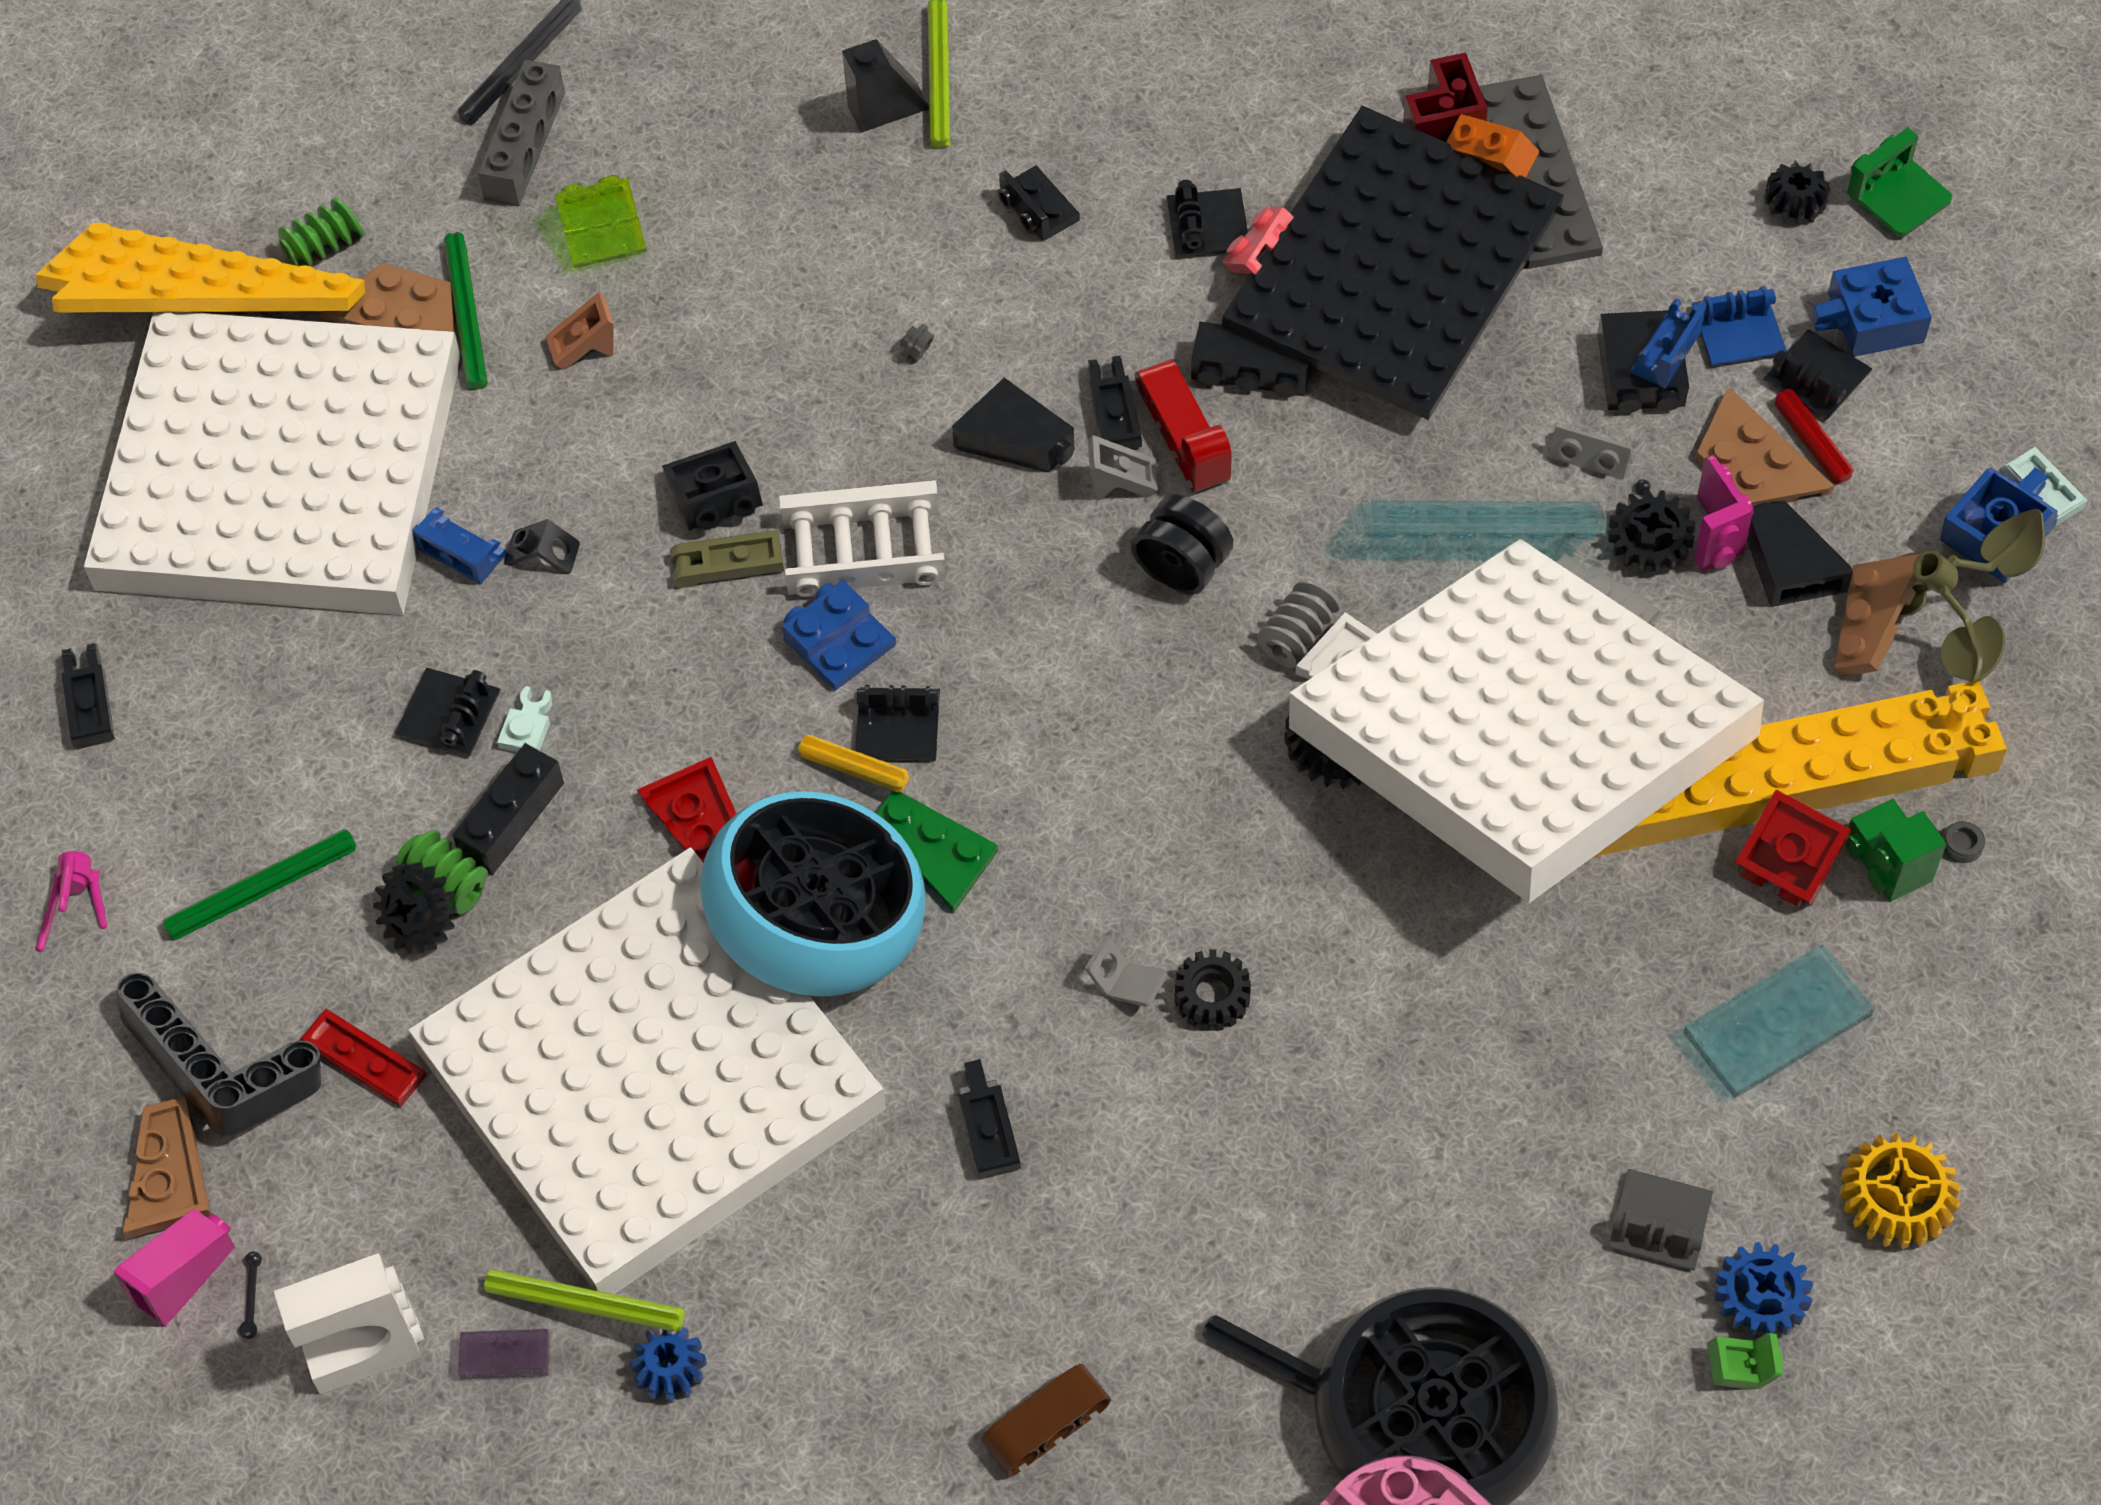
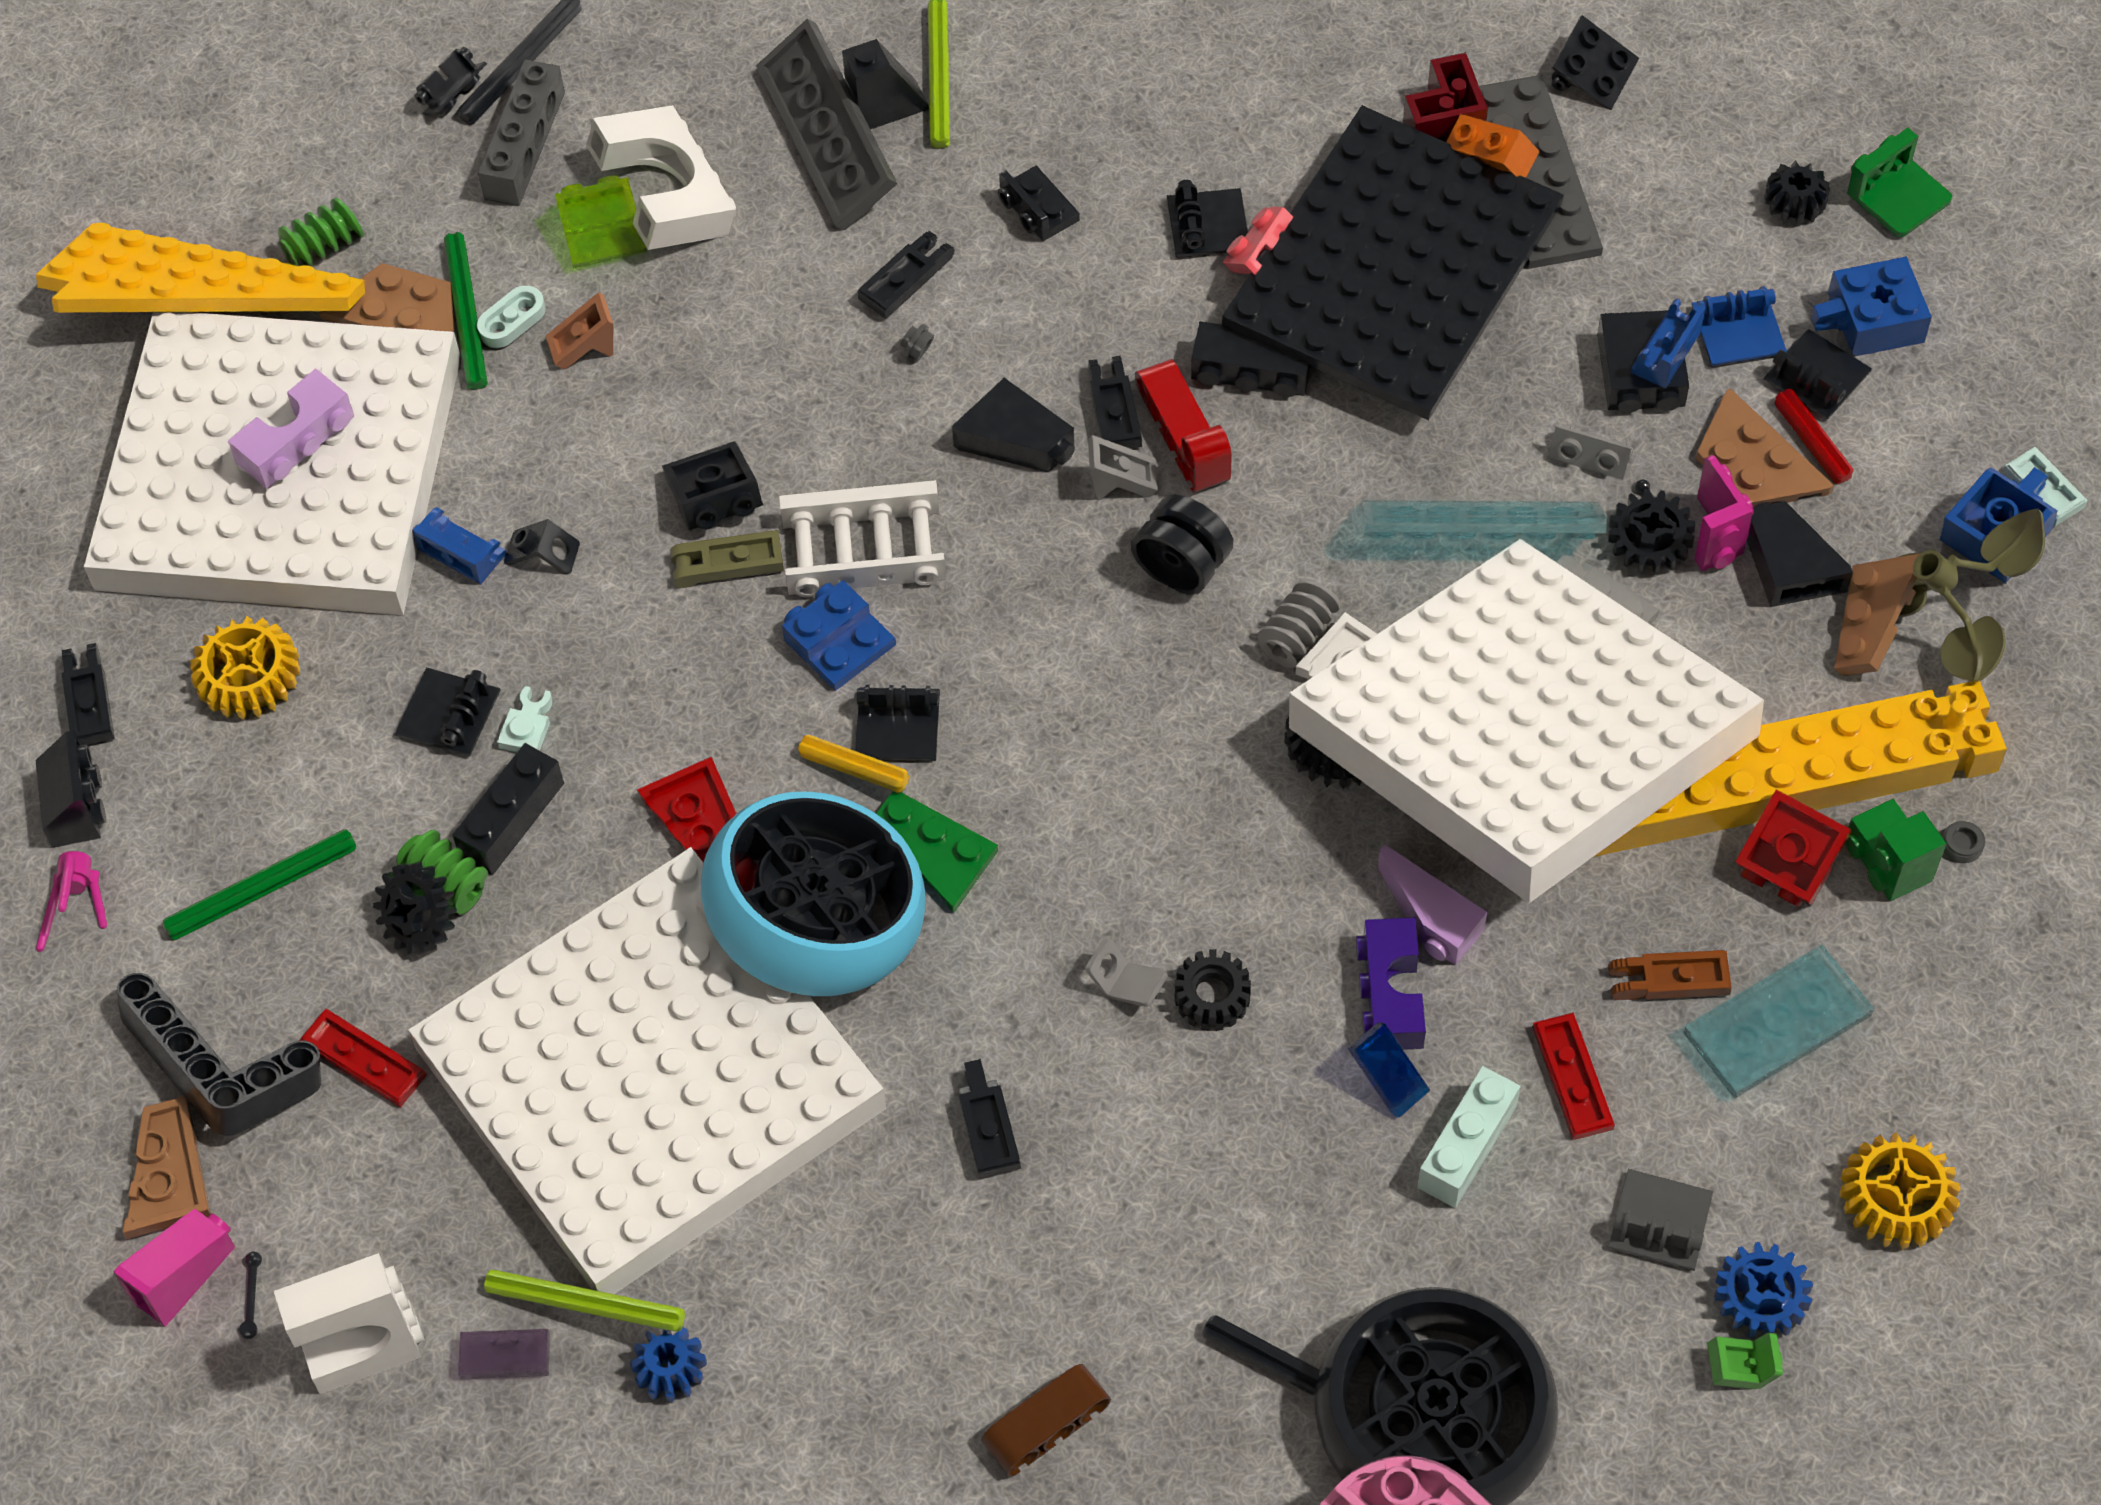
none -> black slope [35,730,106,848]
none -> yellow gear [190,616,300,721]
none -> lavender arch [228,368,354,489]
none -> black hinge [414,47,487,116]
none -> light aqua plate [477,286,546,348]
none -> white arch [586,105,736,250]
none -> dark grey plate [756,18,898,230]
none -> black hinge [857,231,955,319]
none -> clear blue plate [1348,1022,1431,1117]
none -> dark purple arch [1356,917,1426,1051]
none -> lavender slope [1378,844,1487,965]
none -> light aqua brick [1417,1066,1521,1209]
none -> red tile [1532,1012,1615,1140]
none -> black hinge [1551,15,1639,110]
none -> dark orange hinge [1608,950,1732,1000]

